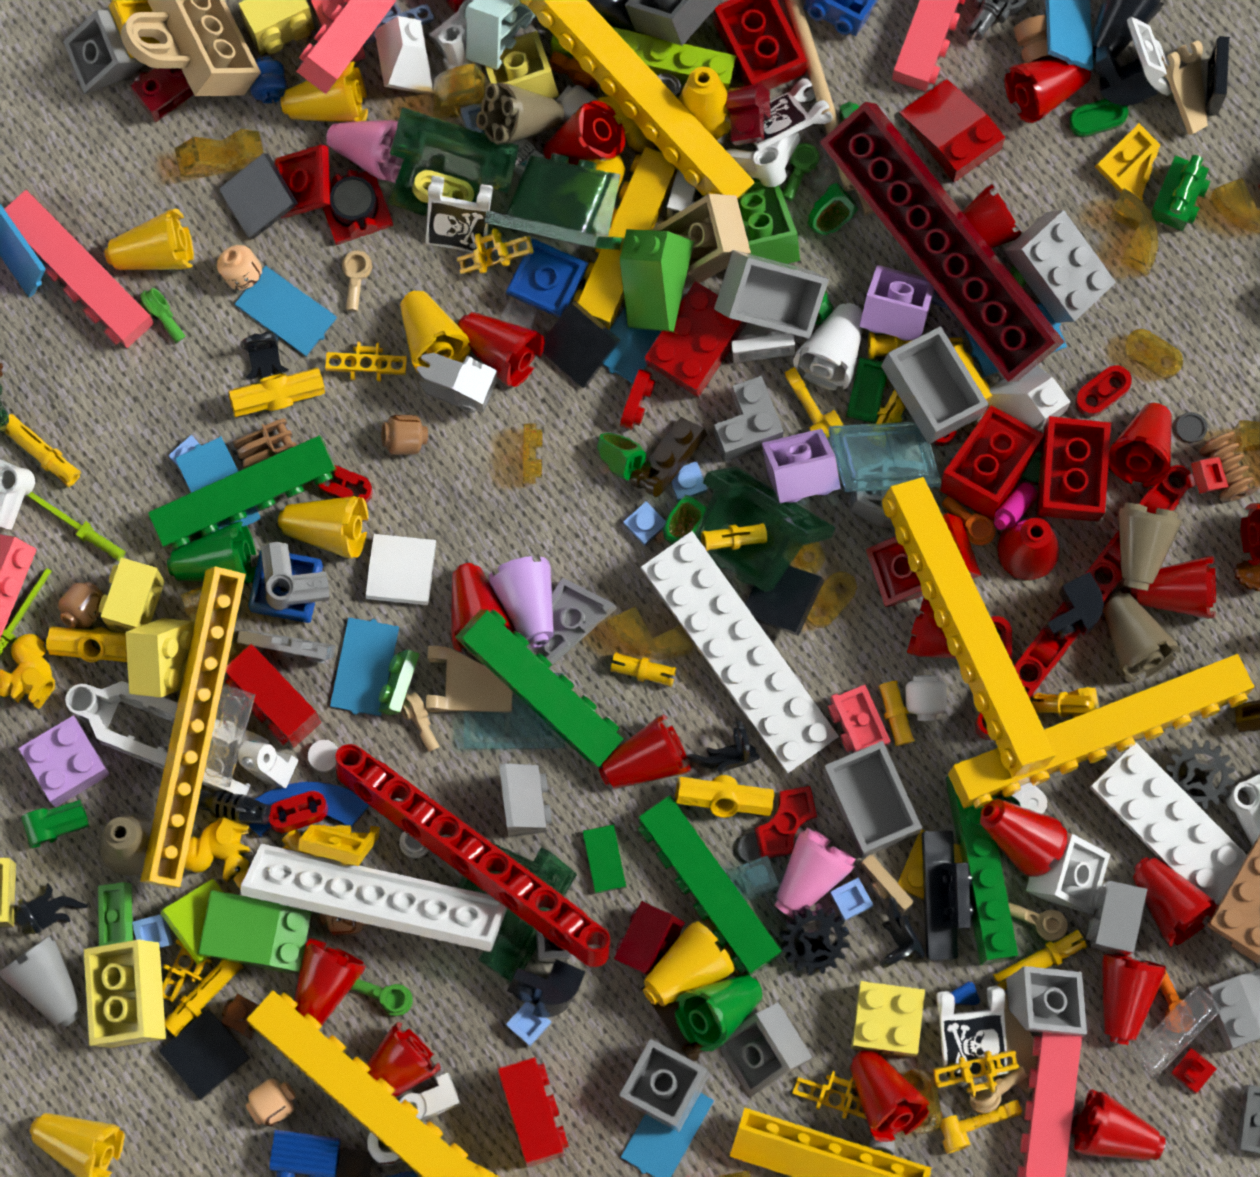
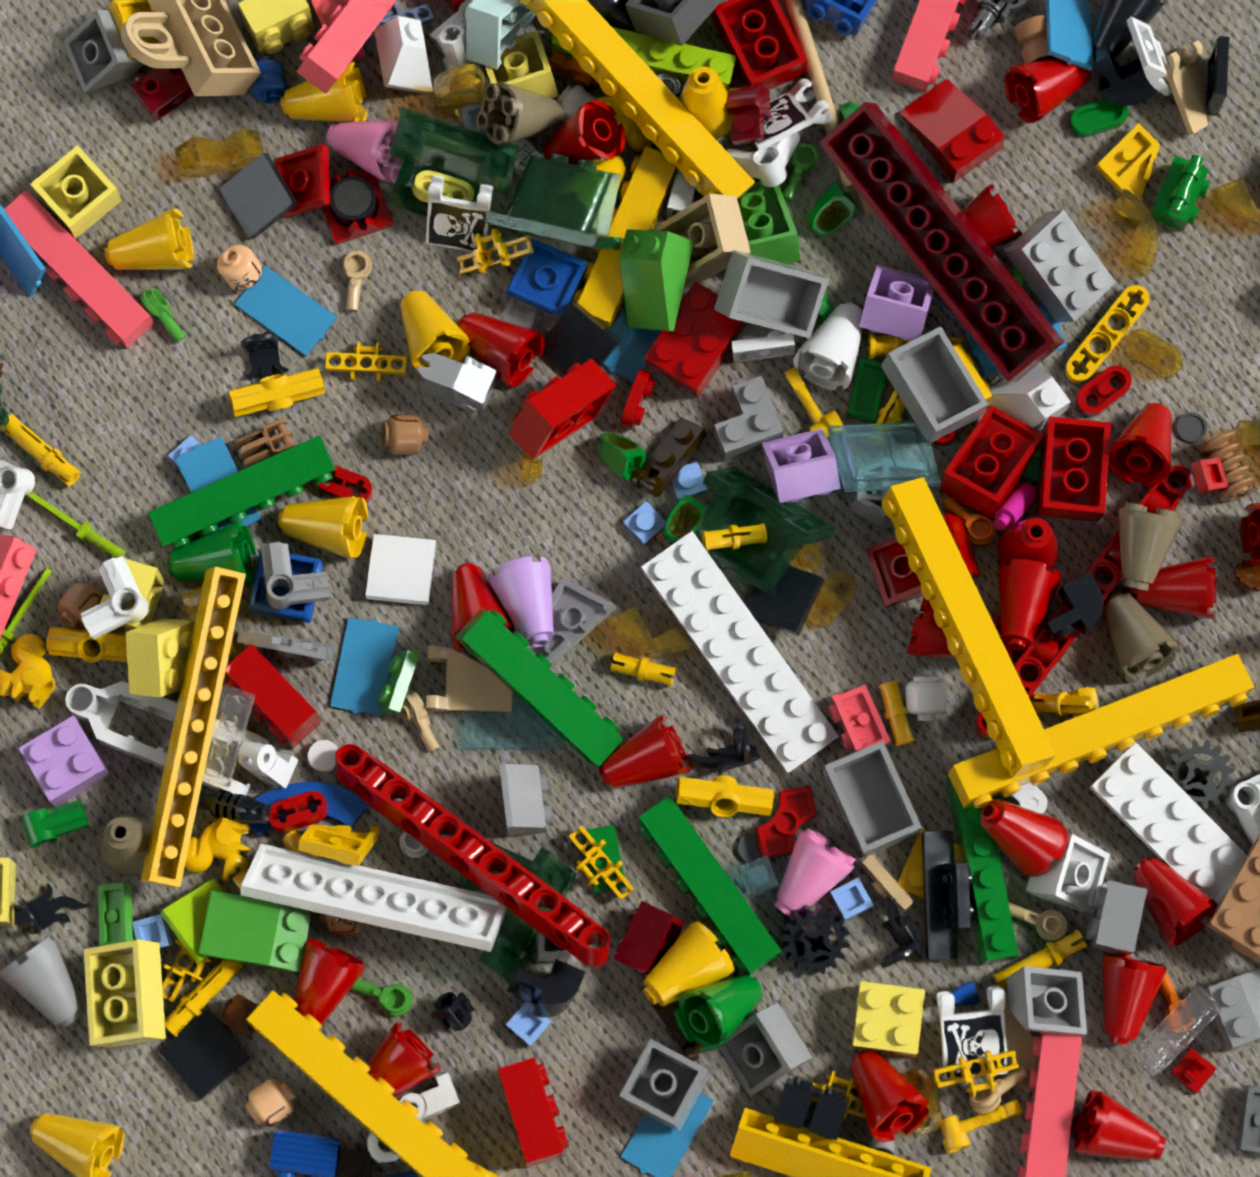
none -> light yellow brick [30,145,122,239]
none -> white piece [81,556,149,639]
none -> black gear [432,992,475,1031]
none -> red brick [508,358,616,460]
none -> yellow piece [568,825,634,901]
none -> black piece [774,1075,849,1140]
none -> red cone [998,559,1061,651]
none -> yellow beam [1065,285,1150,384]

